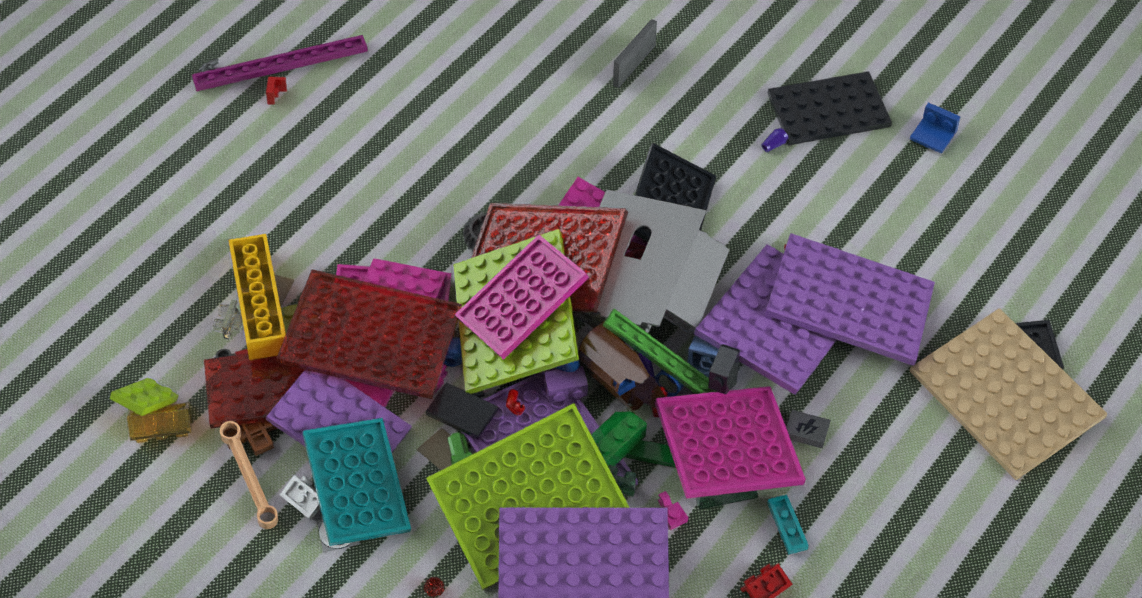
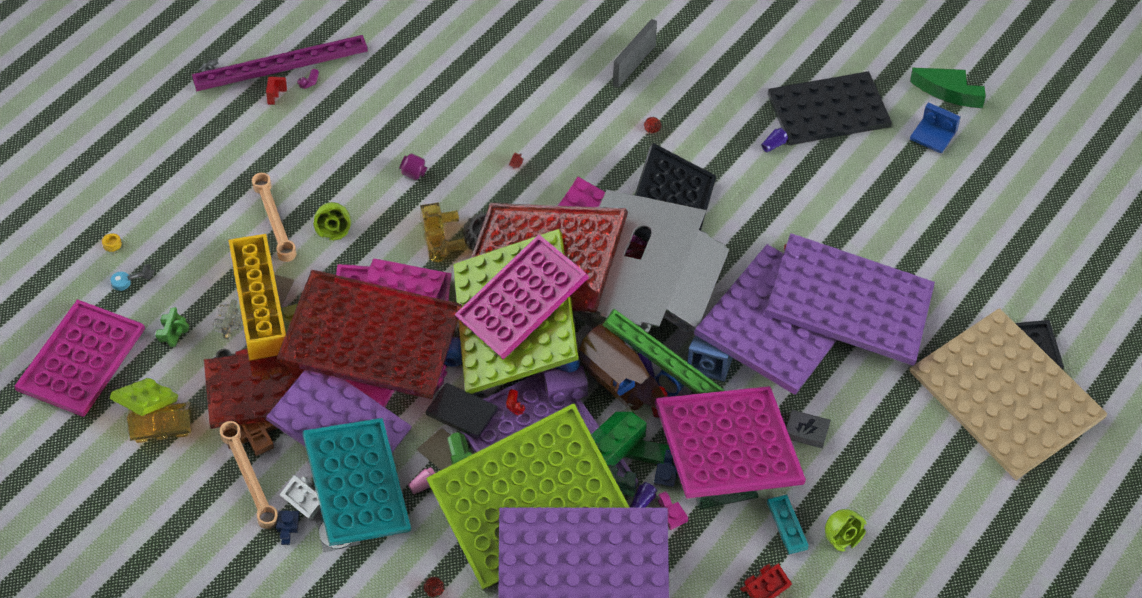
black slope [708,344,740,394] -> none
none -> dark pink plate [14,299,145,417]
none -> yellow tile [102,233,122,252]
none -> medium azure tile [111,272,131,291]
none -> dark grey hand [127,264,155,280]
none -> bright green hips [155,307,189,347]
none -> light nougat piece [252,173,296,262]
none -> dark blue plate [276,510,300,545]
none -> magenta arm [297,69,319,89]
none -> lime cylinder [313,202,351,241]
none -> magenta head [399,153,428,180]
none -> bright pink cone [408,467,435,495]
none -> clear yellow piece [420,202,466,262]
none -> clear red plate [509,152,524,169]
none -> dark purple cone [630,482,657,508]
none -> clear red plate [644,117,661,133]
none -> dark blue plate [654,449,677,488]
none -> lime cylinder [824,509,867,552]
none -> green slope [910,67,986,109]

